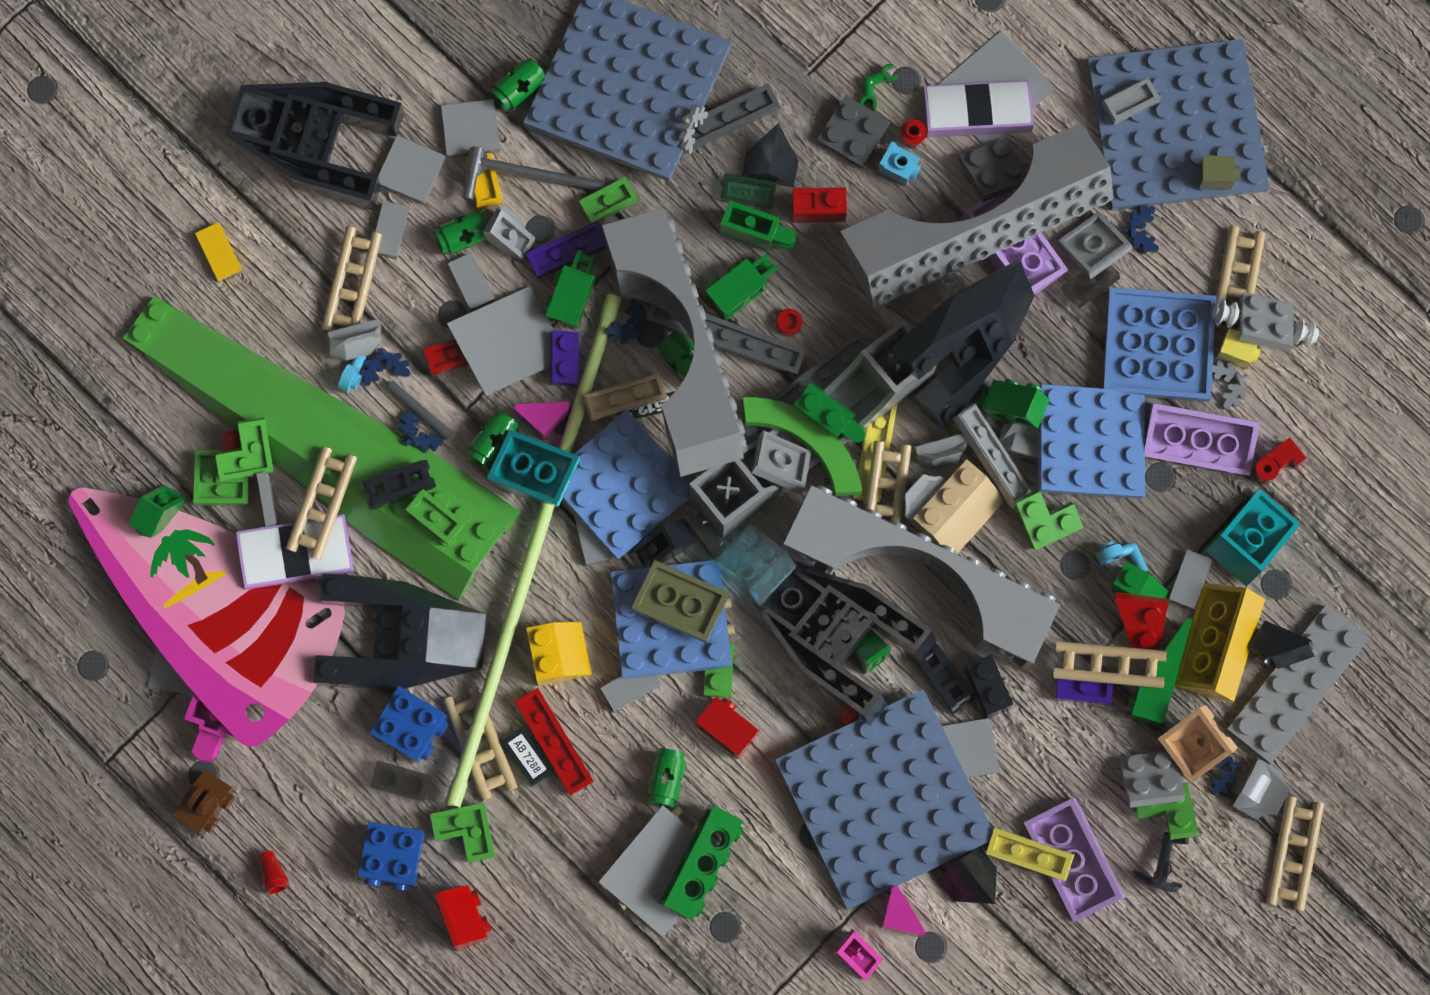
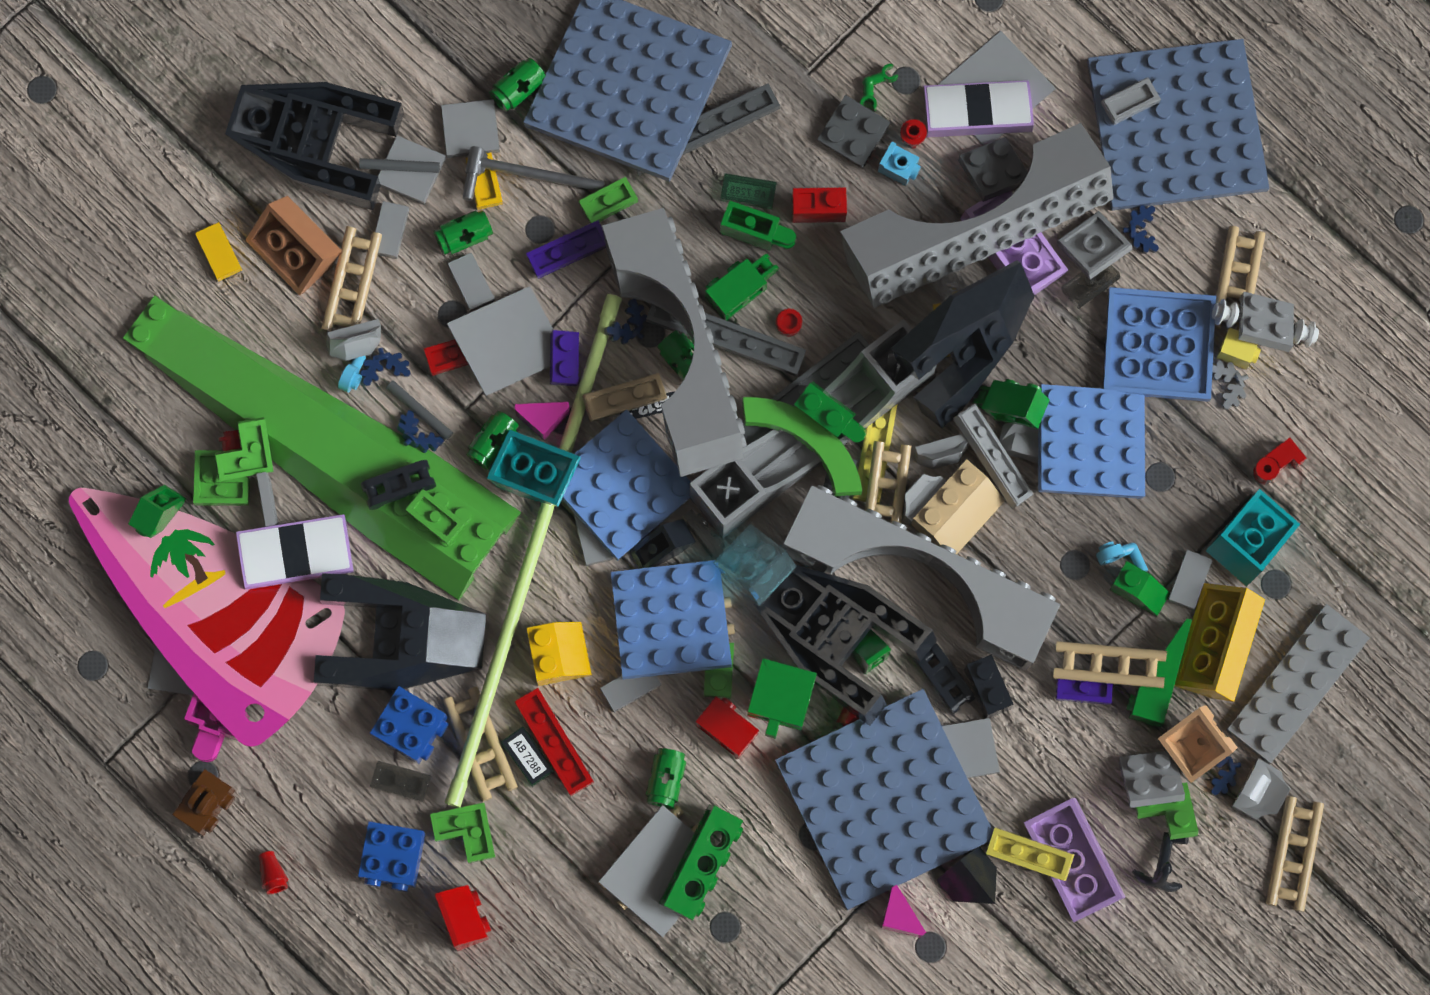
tan bar [286,446,357,561] -> none
light grey slope [483,204,535,260] -> none
green brick [544,249,597,329] -> none
olive plate [631,560,729,644] -> none
light grey animal [679,105,708,154] -> none
black slope [742,123,799,187] -> none
light grey tile [752,430,811,494] -> none
dark pink slope [832,929,883,981] -> none
bright green plate [1013,490,1084,551] -> none
red wing [1115,592,1168,650] -> none
lavender slope [1144,402,1260,476] -> none
olive brick [1199,155,1240,190] -> none
black slope [1248,620,1318,669] -> none
none -> nougat slope [245,196,342,295]
none -> dark grey bar [359,158,440,173]
none -> green hinge [747,658,817,739]

